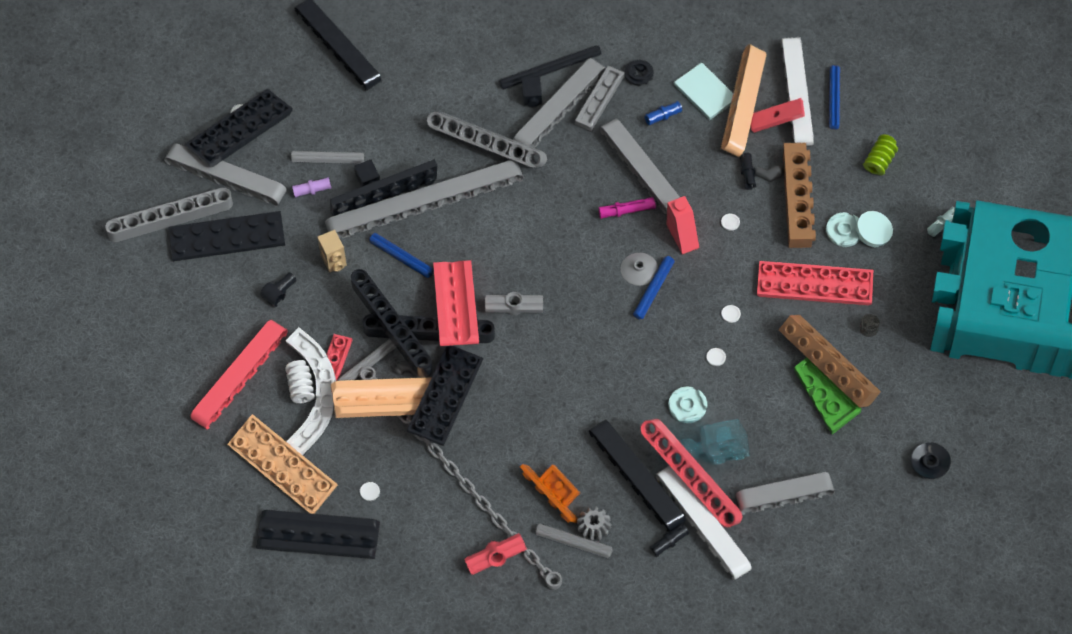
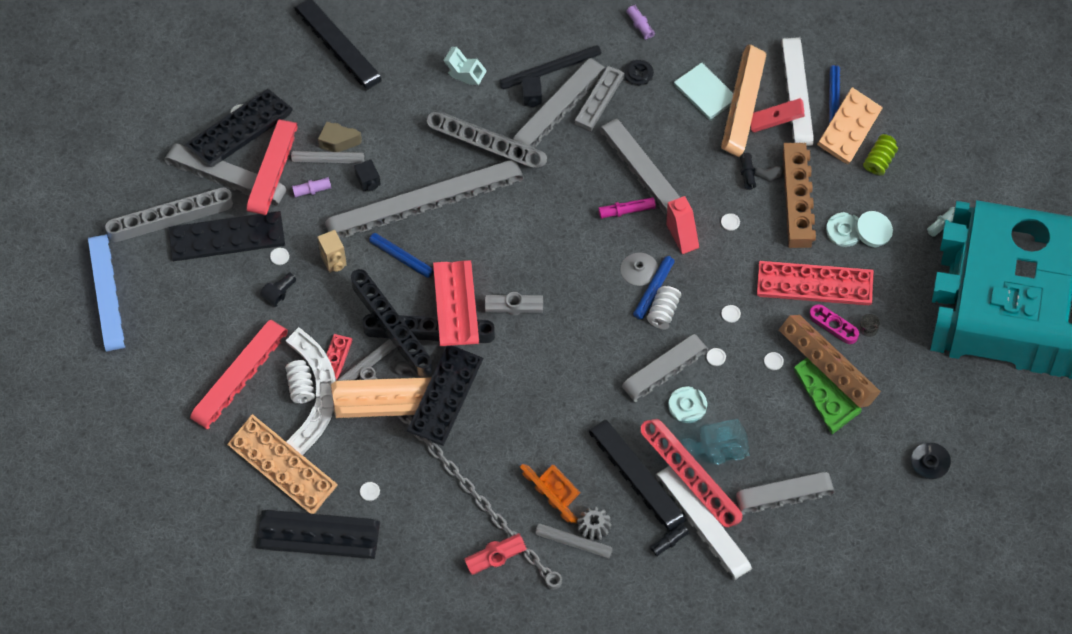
black plate [330,159,438,217] -> none
blue pin [644,101,682,126] -> none
none -> light blue beam [88,234,125,352]
none -> coral beam [247,119,297,215]
none -> white piece [270,248,289,265]
none -> dark tan slope [318,122,362,152]
none -> light aqua brick [444,47,486,85]
none -> light grey beam [622,334,708,402]
none -> lavender pin [626,5,655,39]
none -> white piece [647,286,681,330]
none -> white piece [764,352,784,370]
none -> dark pink beam [810,305,859,344]
none -> light nougat plate [817,87,883,164]

